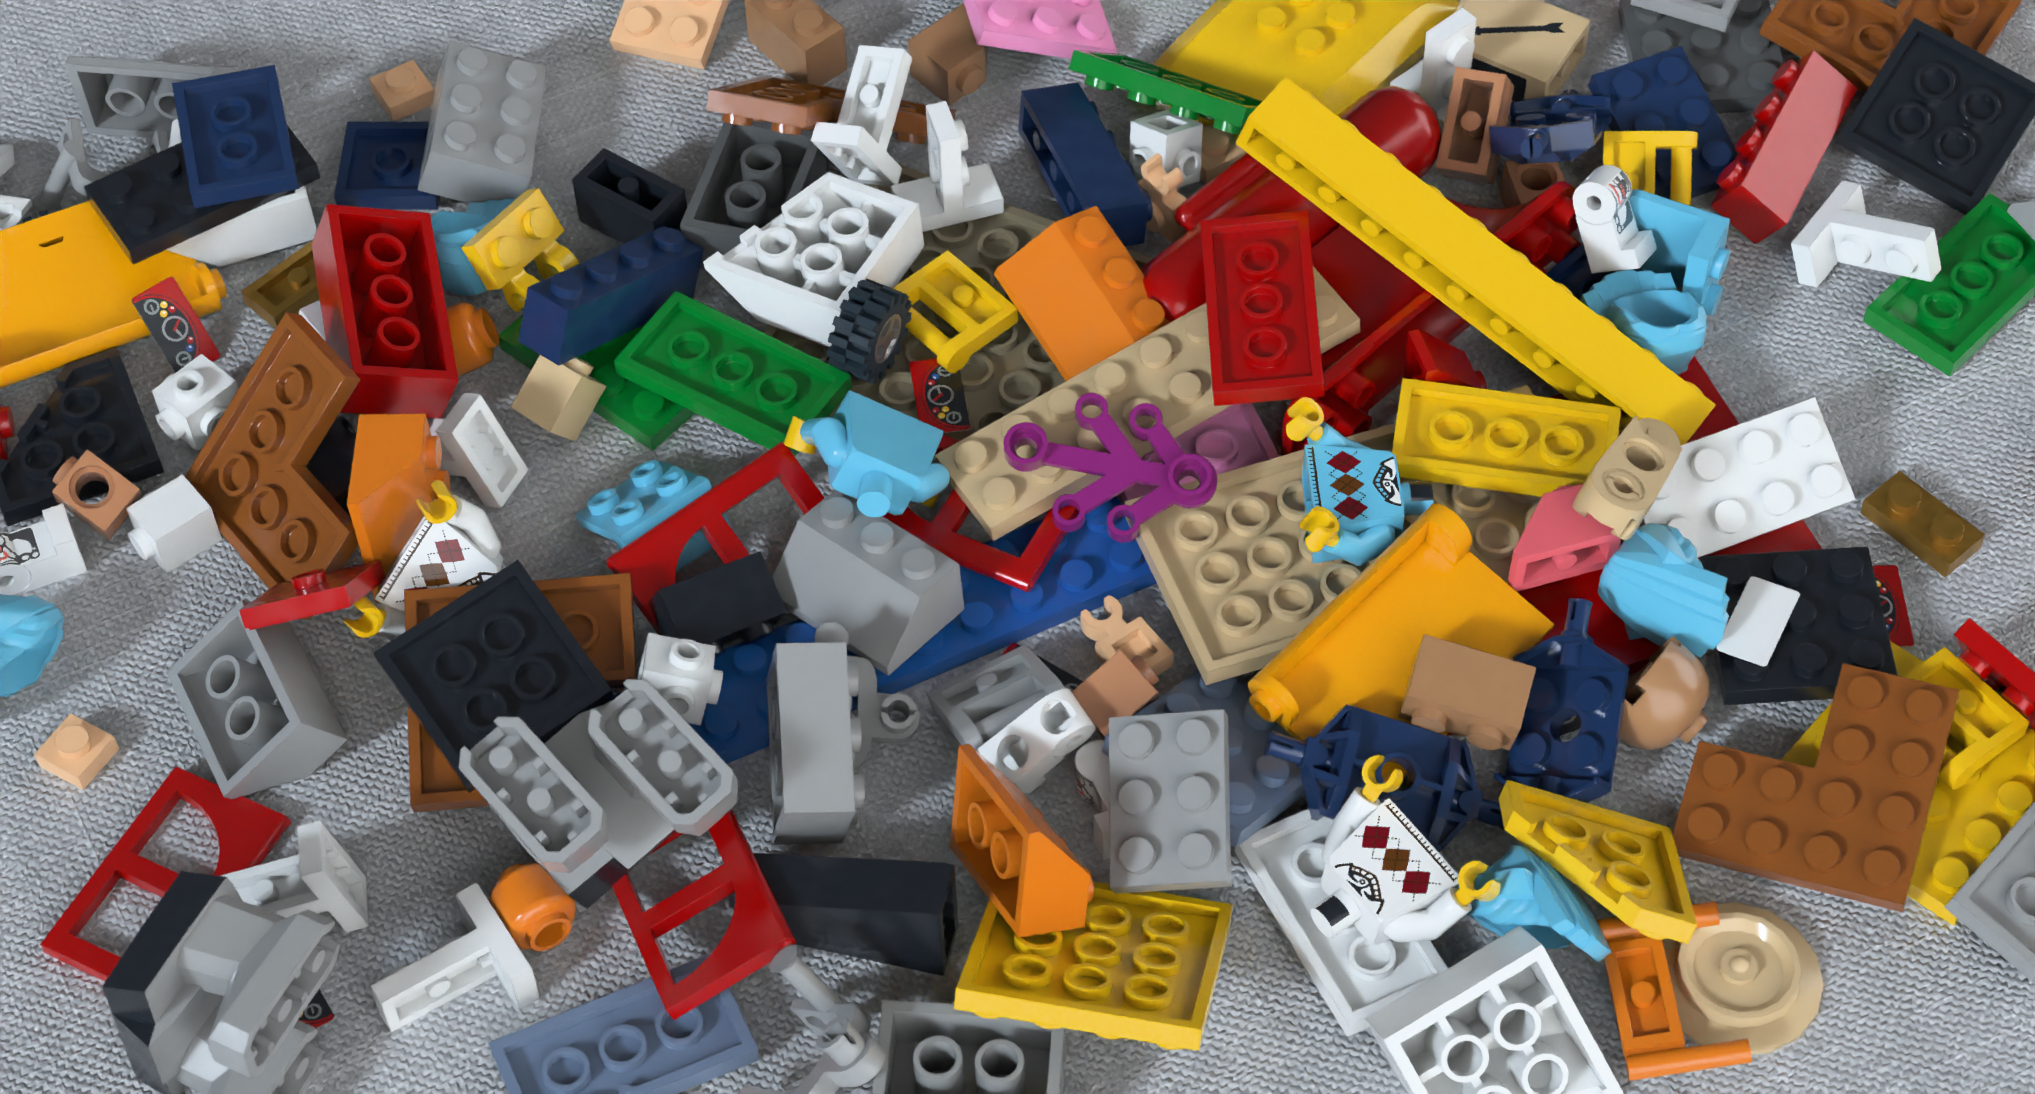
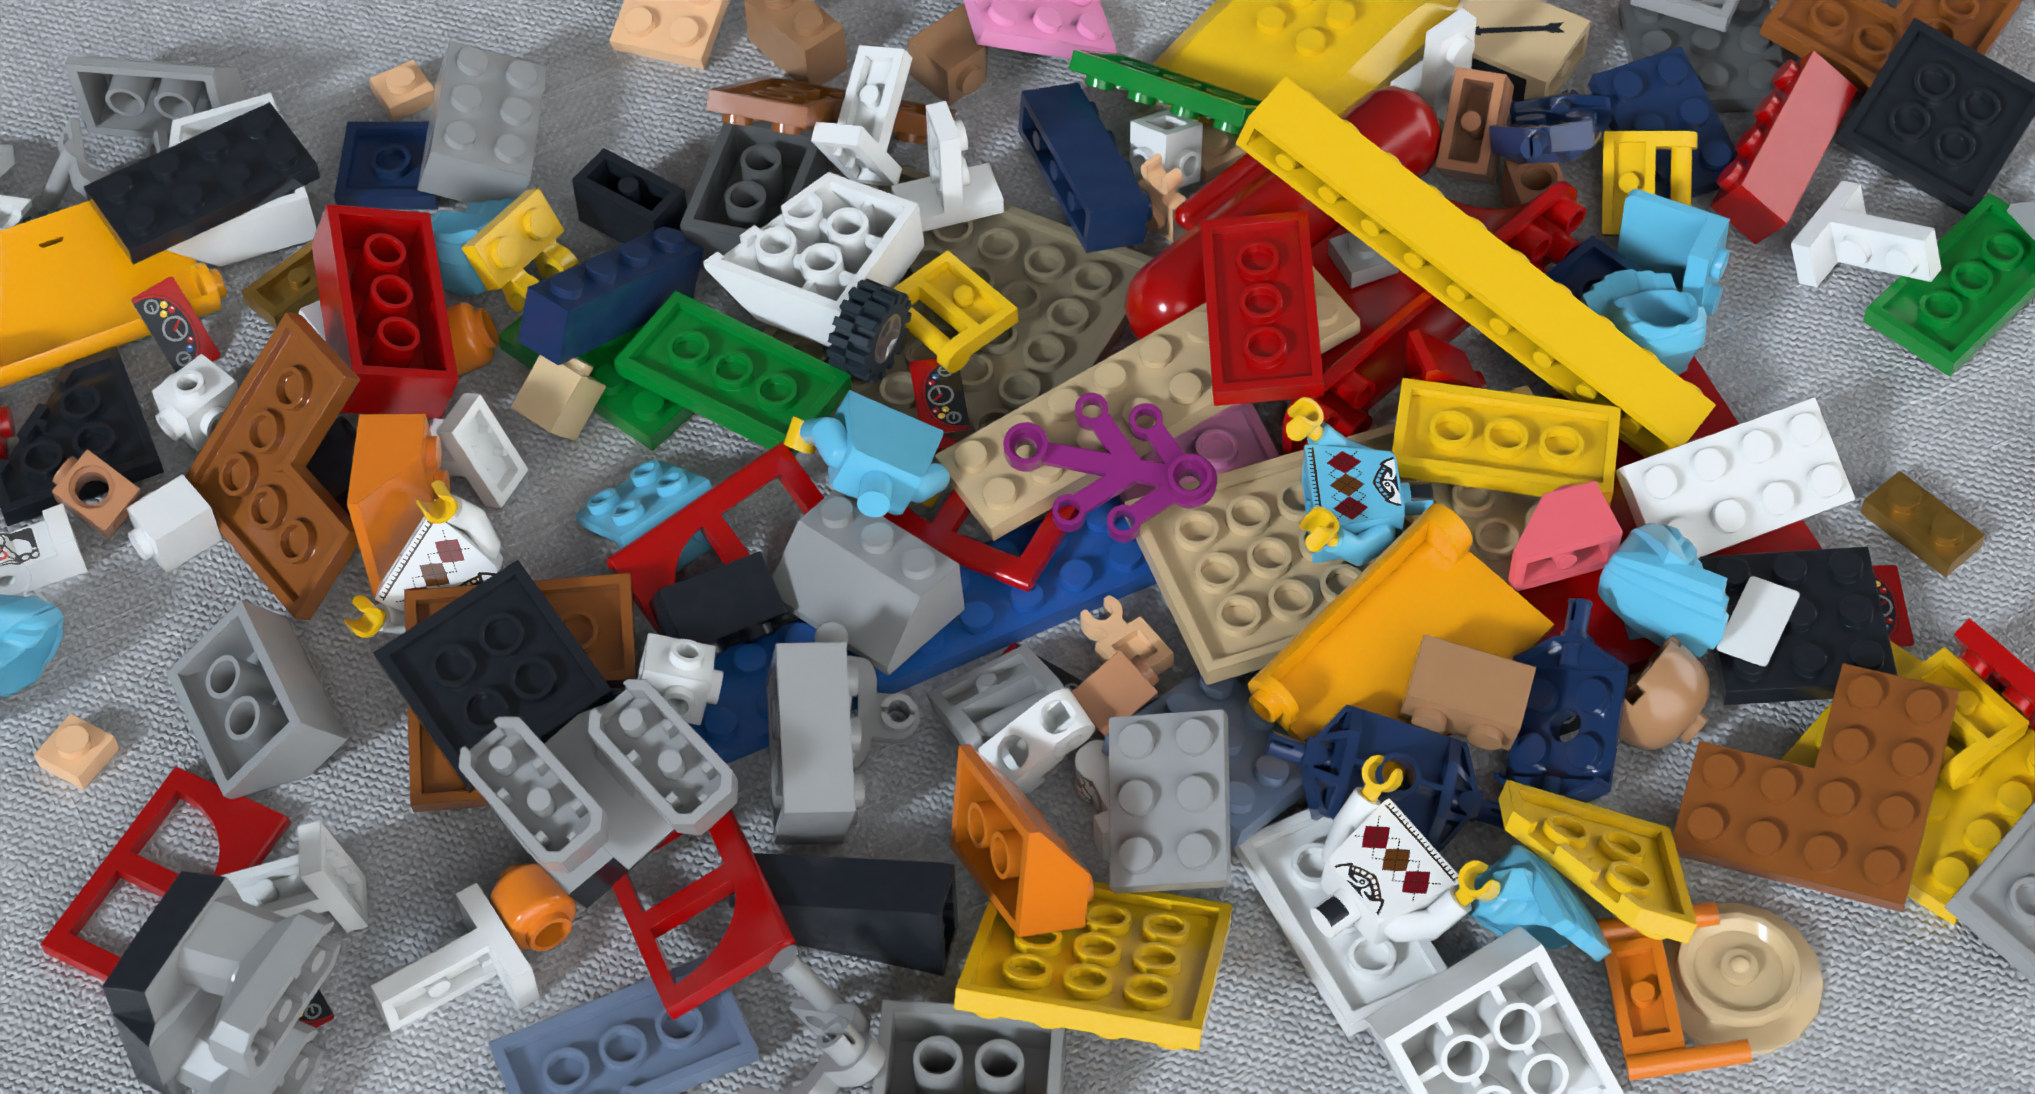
dark blue plate [172,65,299,208] -> none
red plate [239,560,385,630] -> none
orange slope [994,206,1171,381] -> none
tan piece [1572,416,1683,541] -> none
white leg [1573,165,1657,273] -> none
none -> light grey plate [1328,232,1399,288]

